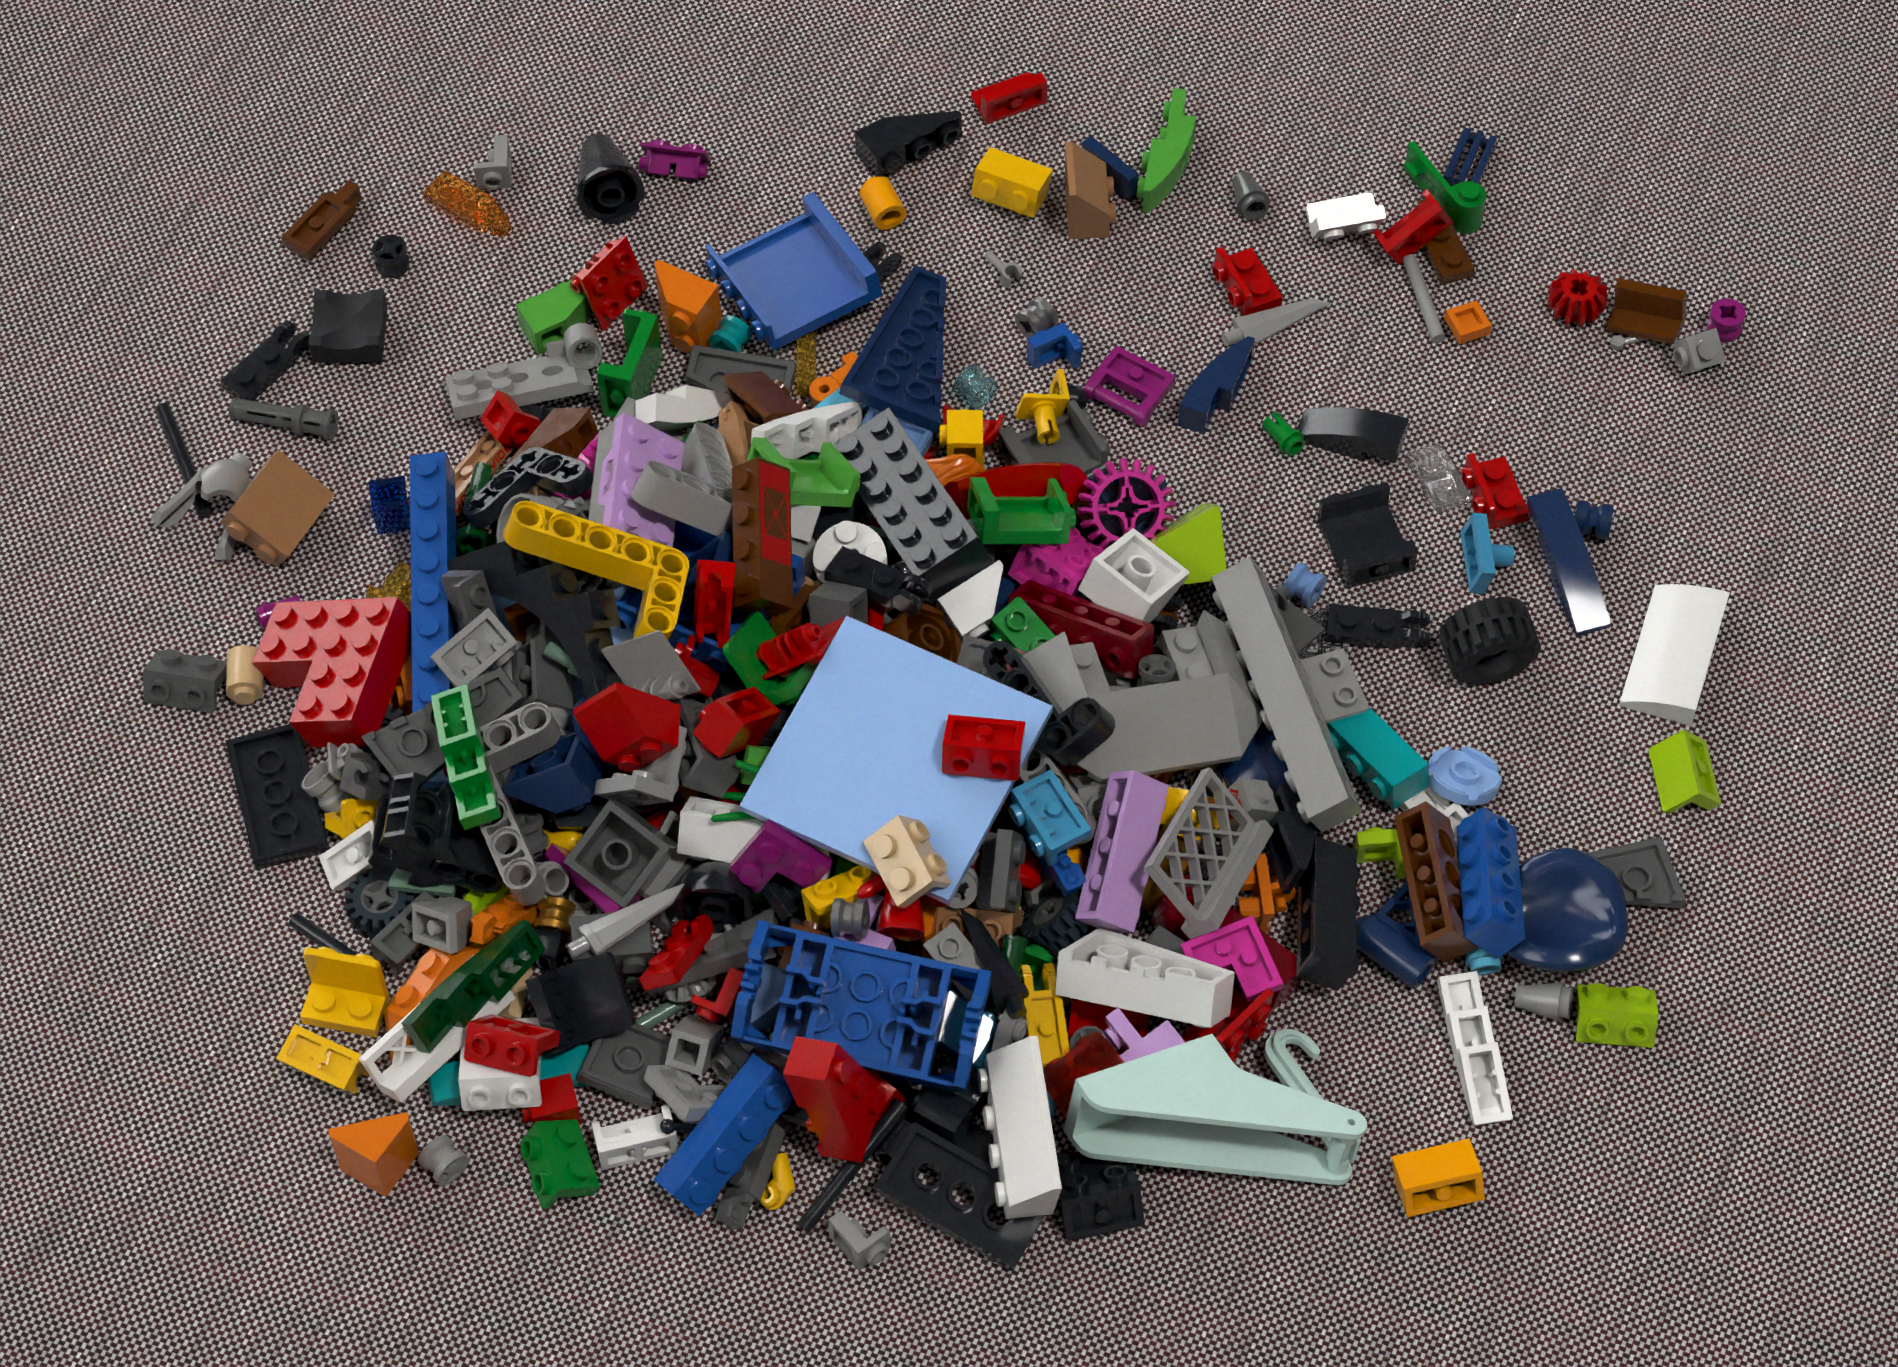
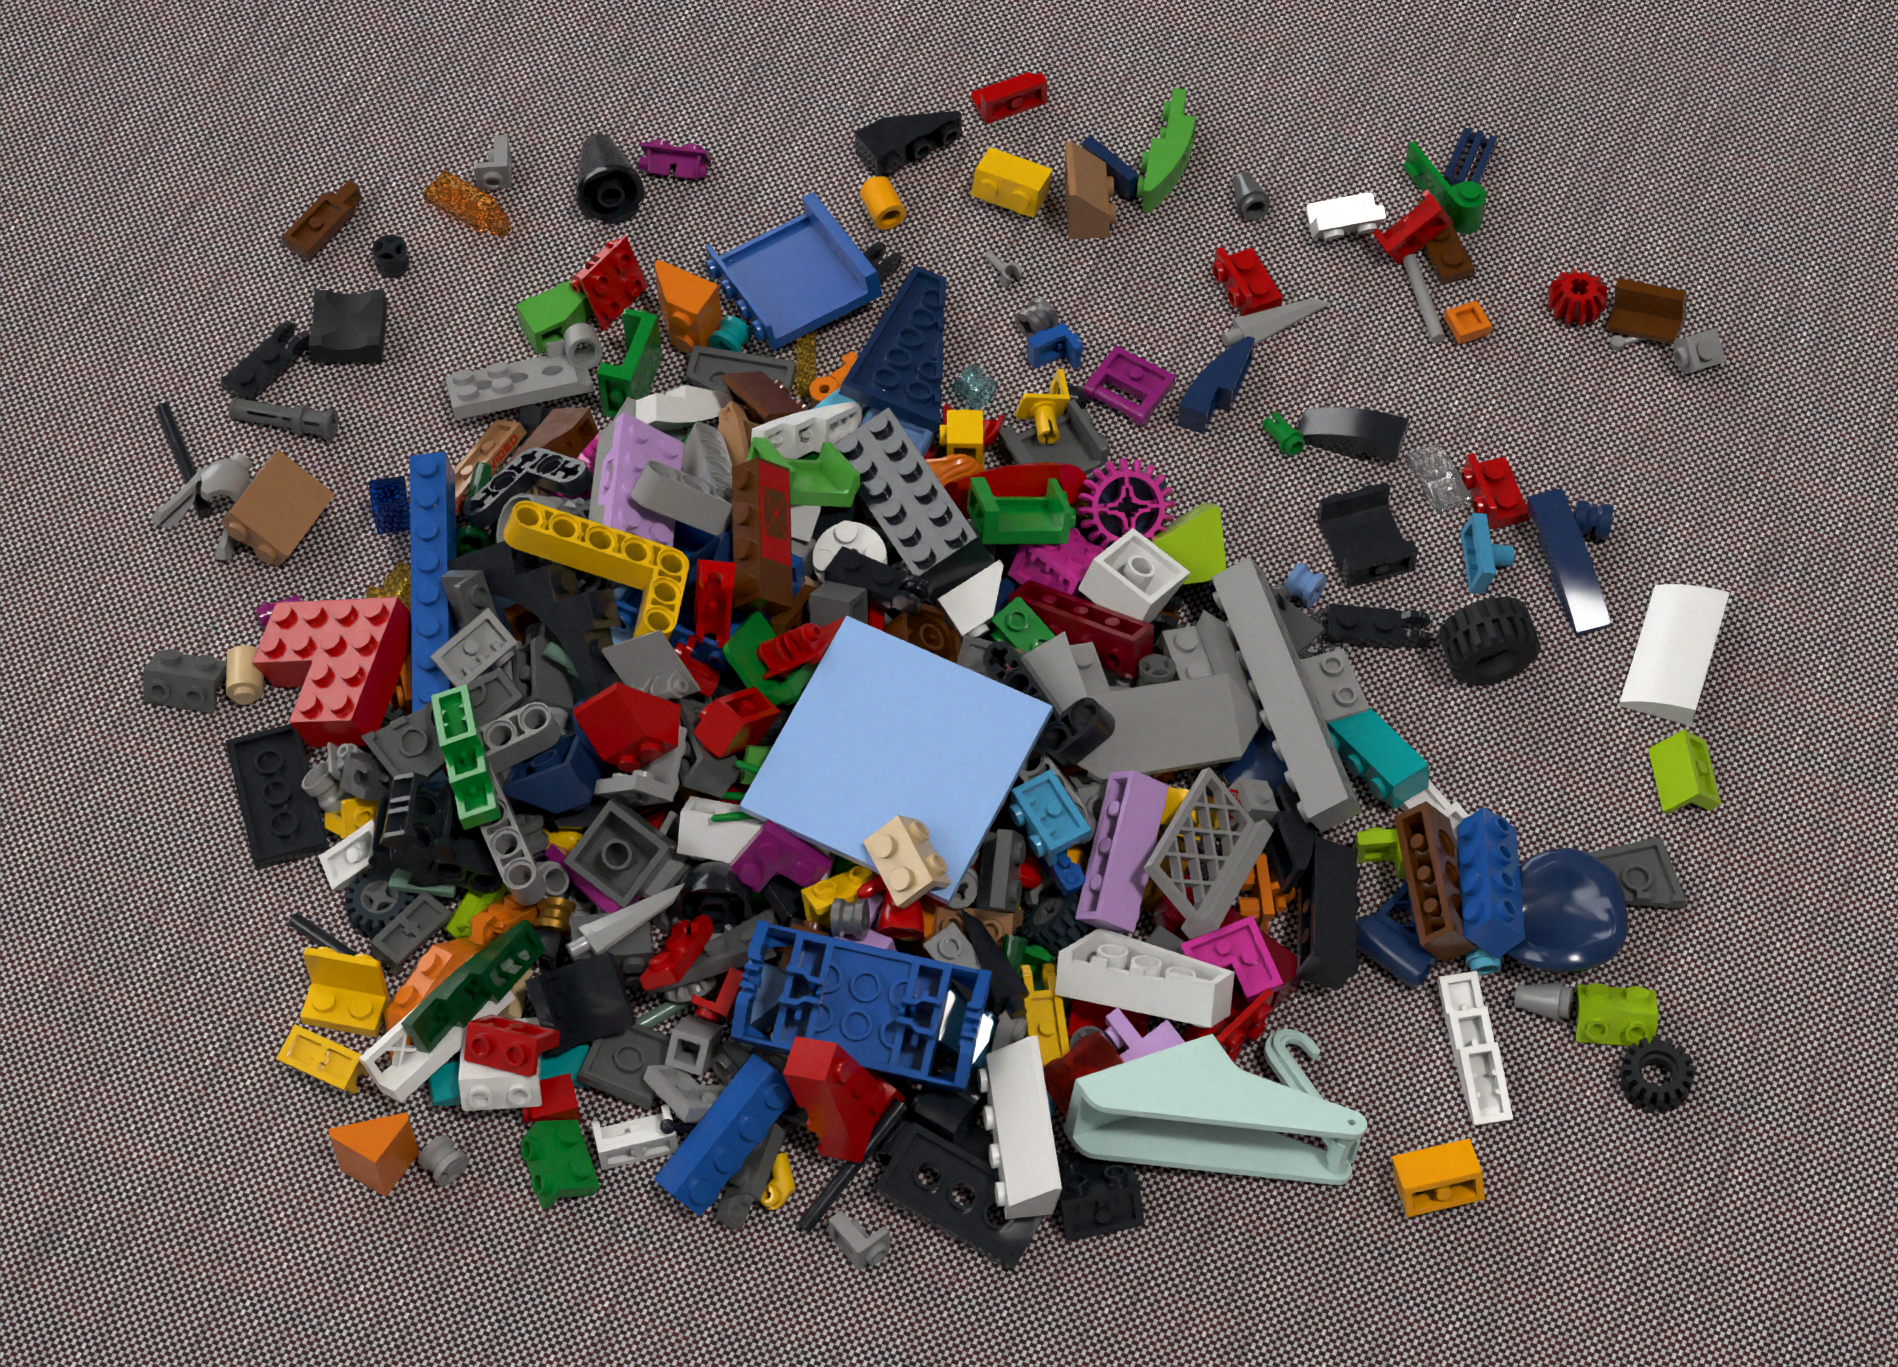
light grey slope [412,896,475,954] -> none
red bracket [480,390,541,449] -> none
red bracket [942,714,1025,781] -> none
light blue tile [1428,746,1502,806] -> none
magenta wheel [1706,298,1746,343] -> none
none -> black tyre [1619,1036,1695,1114]

